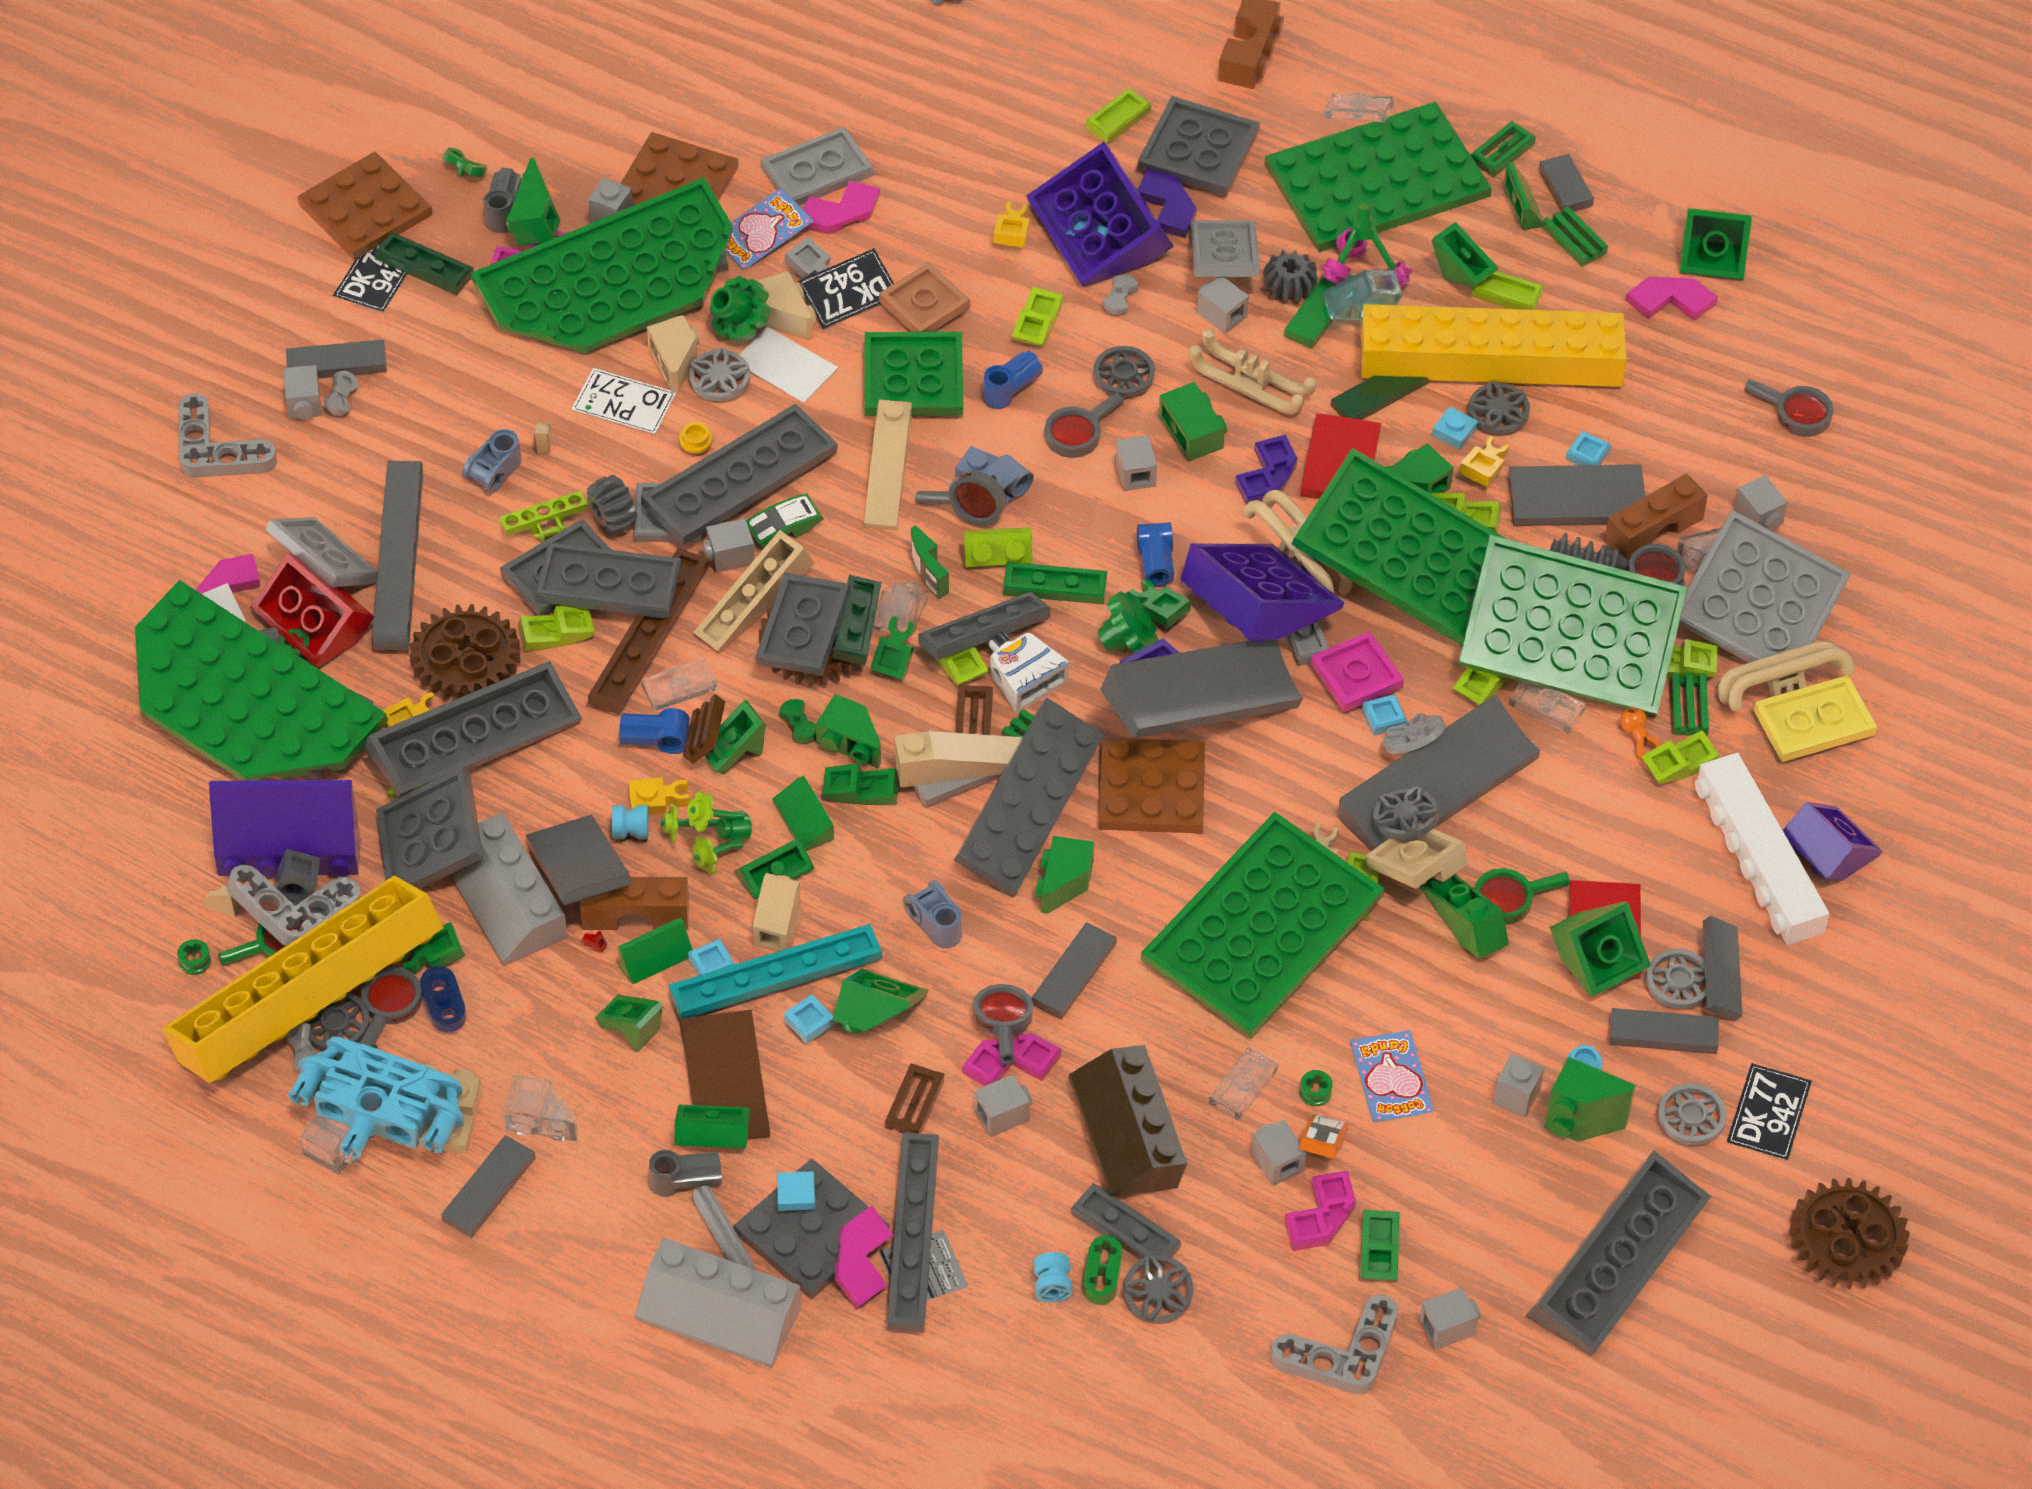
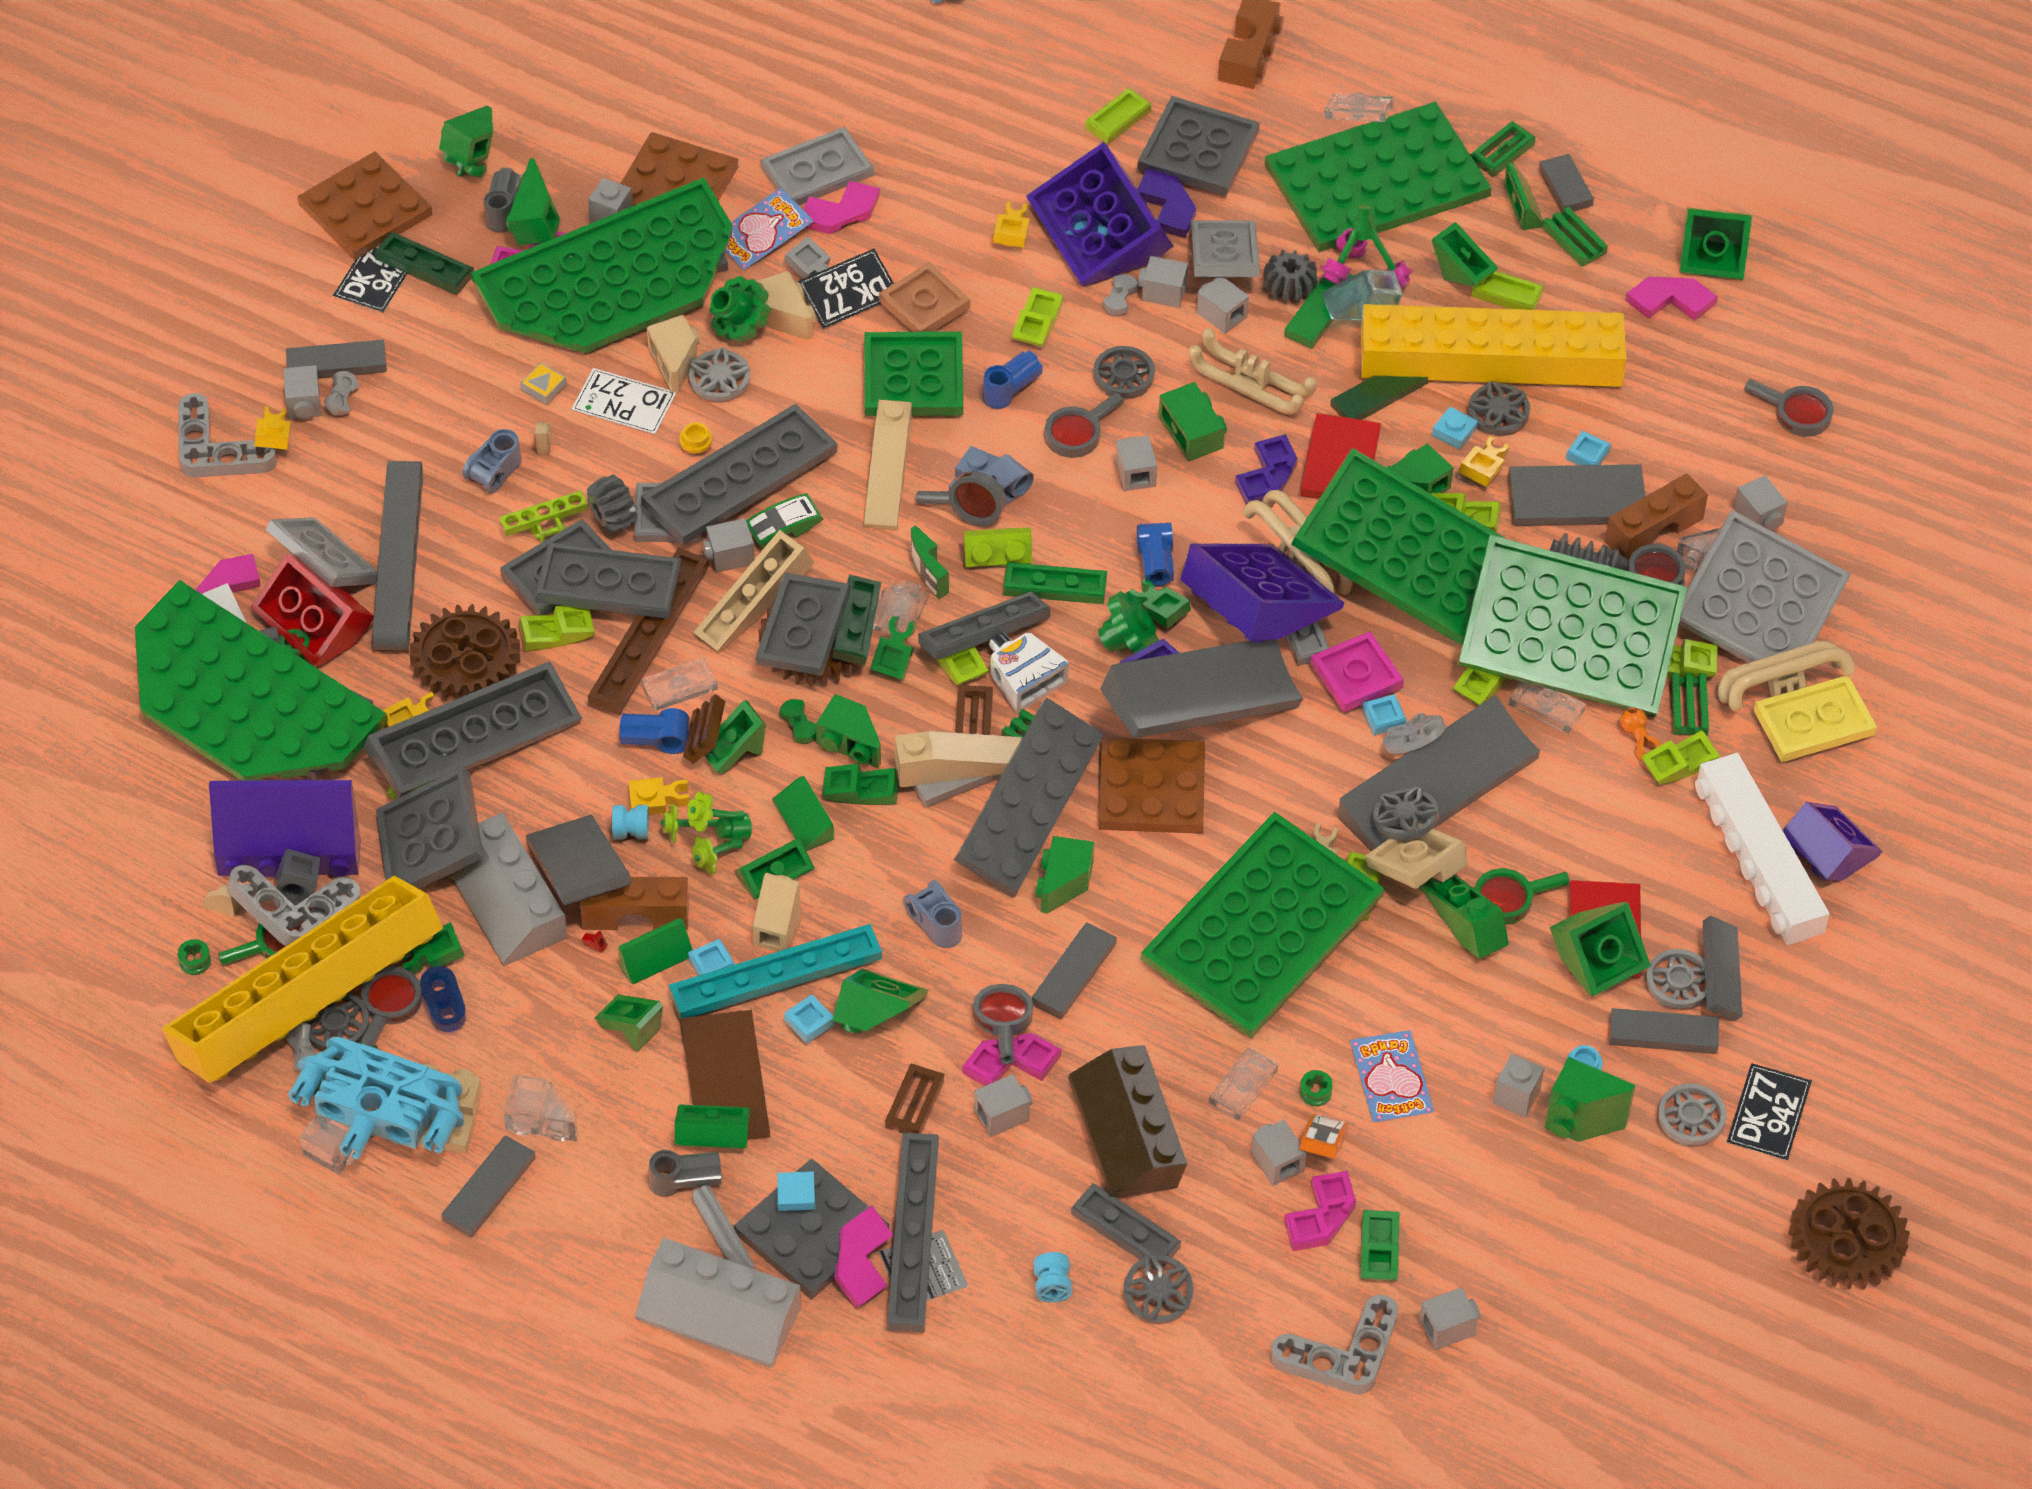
white sticker [733,326,839,403] -> none
green beam [1084,1235,1122,1305] -> none
dark grey arch [1525,1151,1711,1356] -> none
none -> yellow plate [254,406,291,450]
none -> green slope [439,105,493,166]
none -> tile [520,362,567,405]
none -> light grey brick [1138,256,1188,308]

